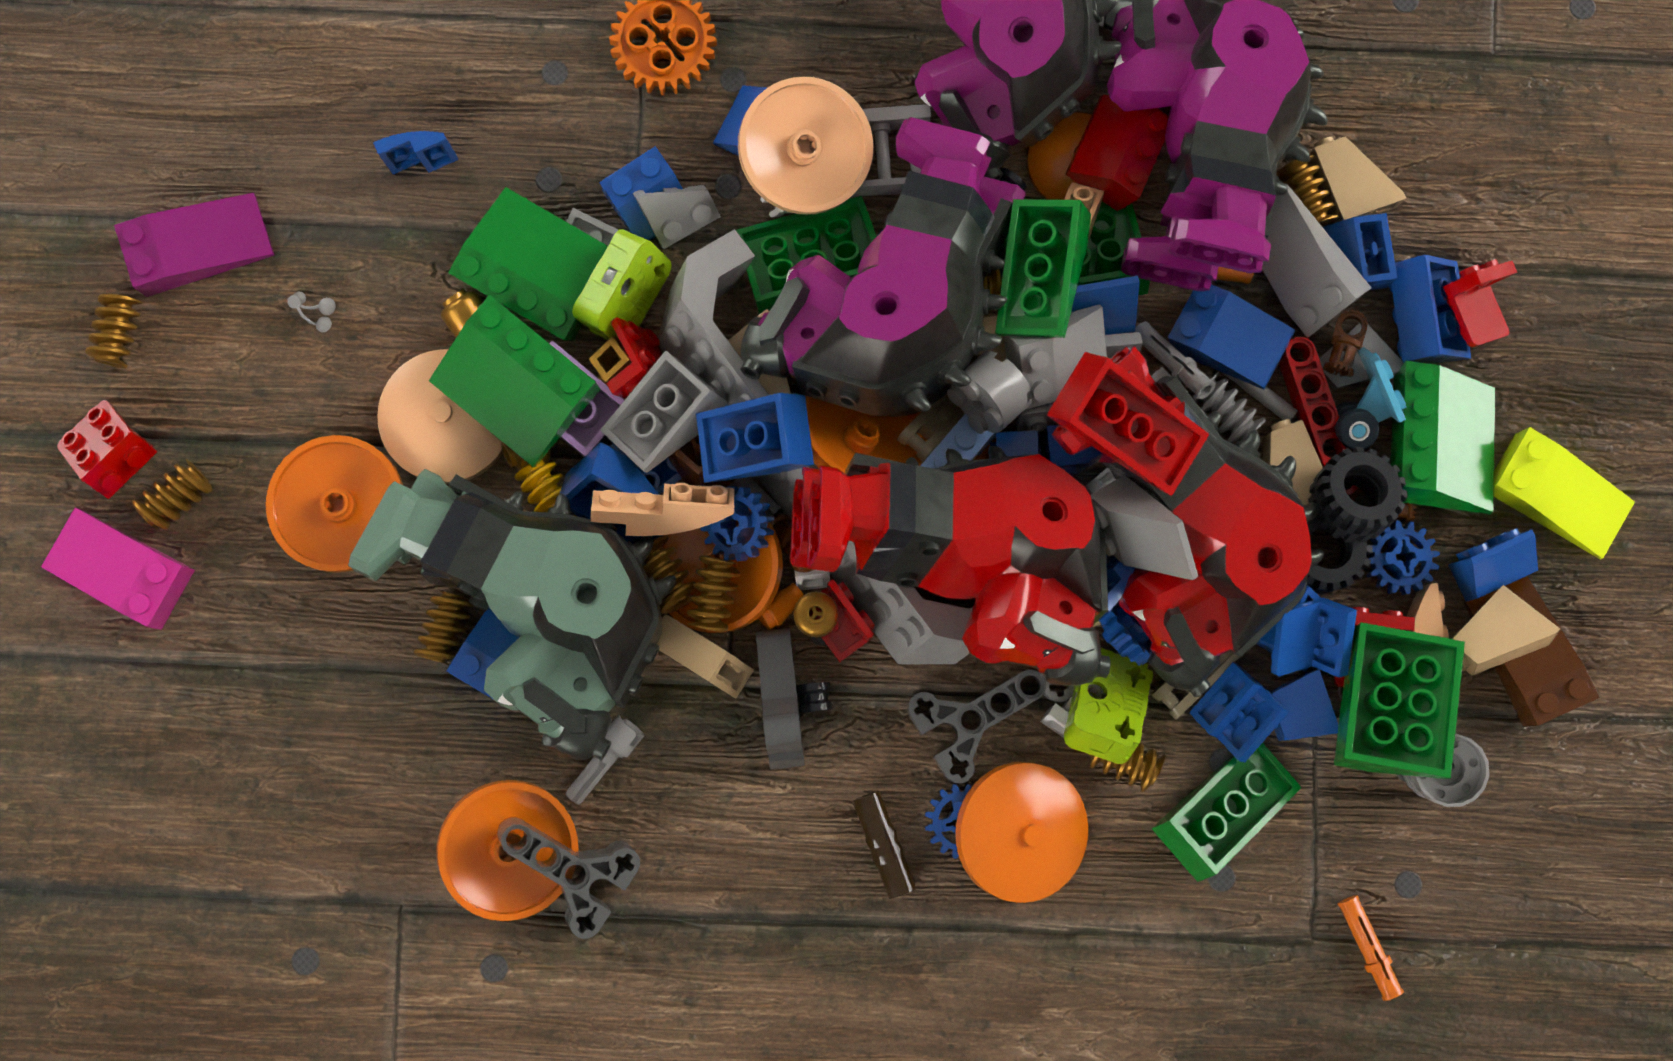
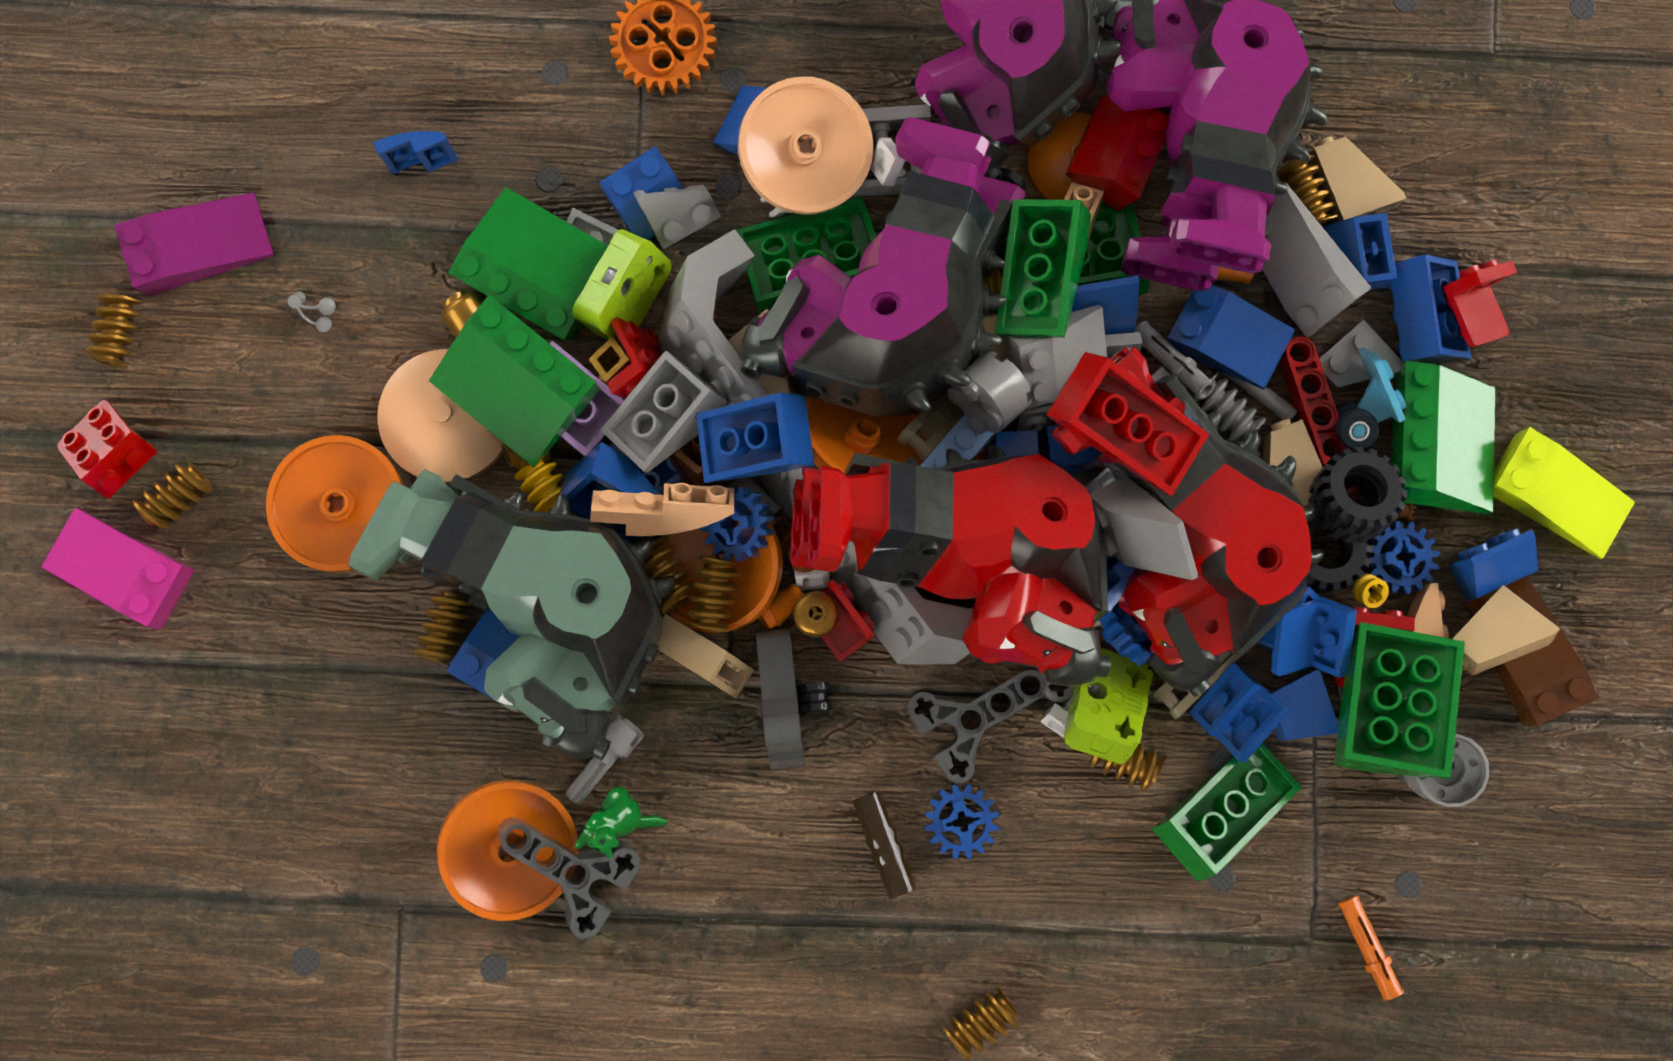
orange dish [955,762,1088,903] -> none
reddish brown connector [1323,309,1368,377] -> none
none -> green animal [574,787,667,859]
none -> white tile [870,138,908,186]
none -> pearl gold piece [941,985,1019,1061]
none -> yellow bush [1352,574,1389,608]

